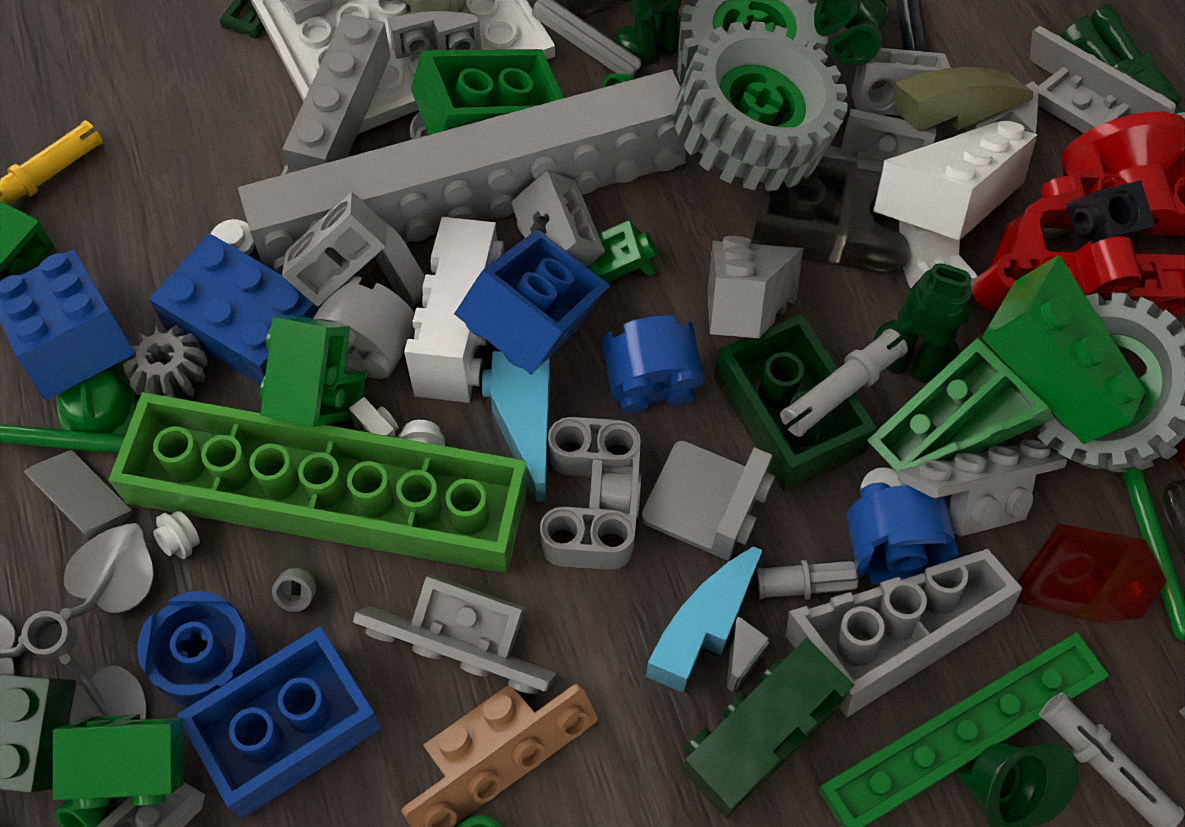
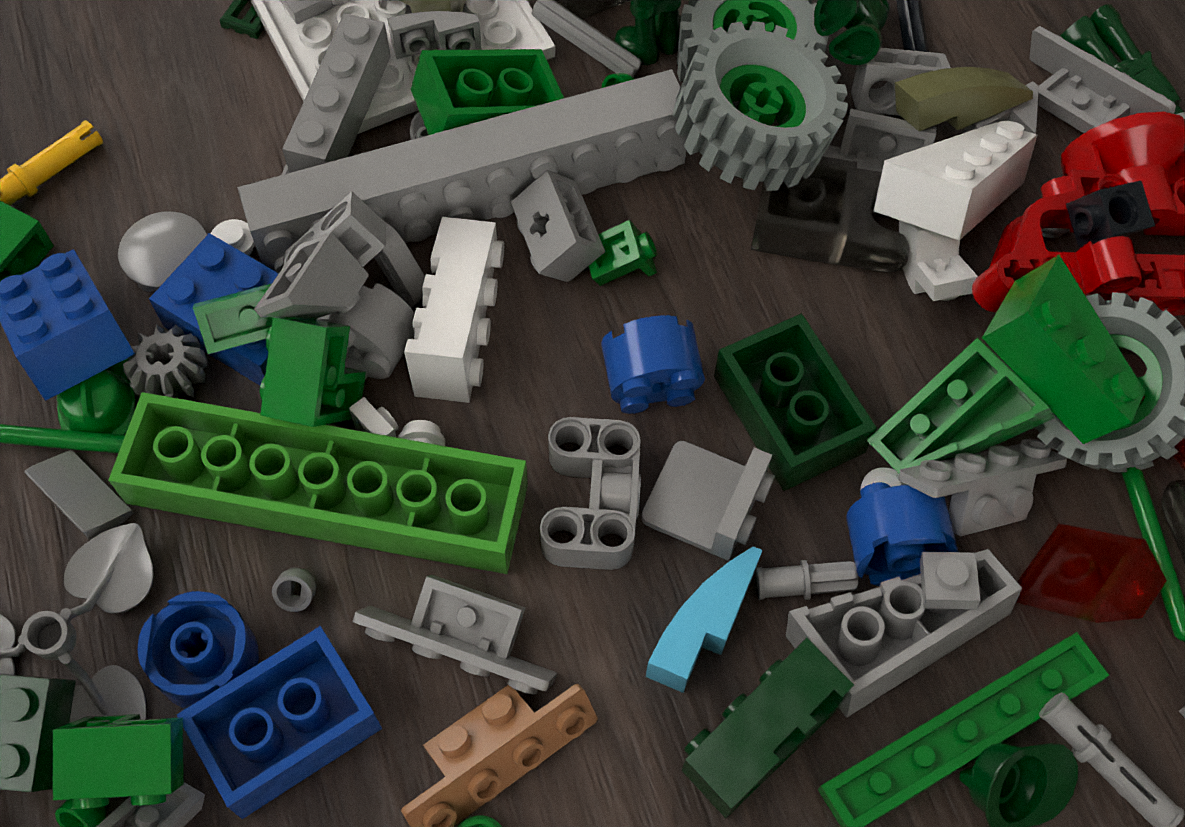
white plate [153,511,200,559] -> none
blue brick [454,229,610,375] -> none
medium azure slope [482,351,550,502] -> none
light grey wedge [707,236,803,338] -> none
light grey slope [727,617,769,692] -> none
light grey pin [780,329,908,437] -> none
dark green piece [873,263,973,383] -> none
none -> light grey dish [118,211,207,292]
none -> green plate [193,284,273,354]
none -> light grey slope [254,231,369,319]
none -> light grey plate [920,552,981,610]

